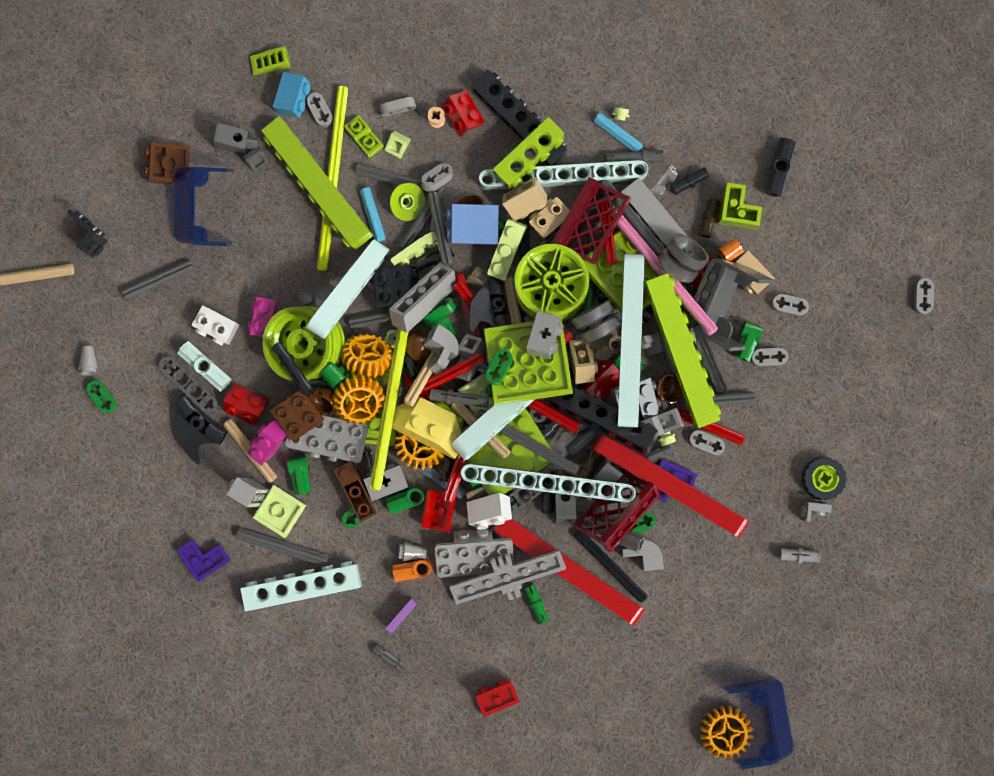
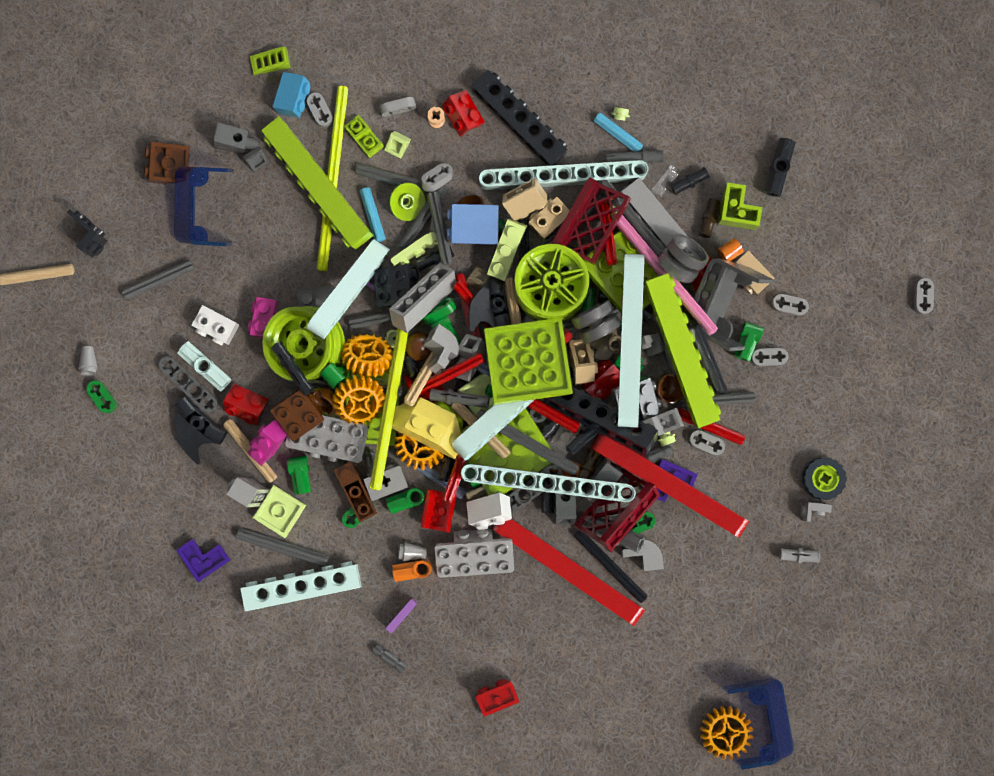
light grey hinge [450,549,566,605] -> none
green beam [486,349,513,386] -> none
lime brick [493,117,565,190] -> none
green pin [523,584,549,625] -> none
light grey brick [527,312,563,360] -> none

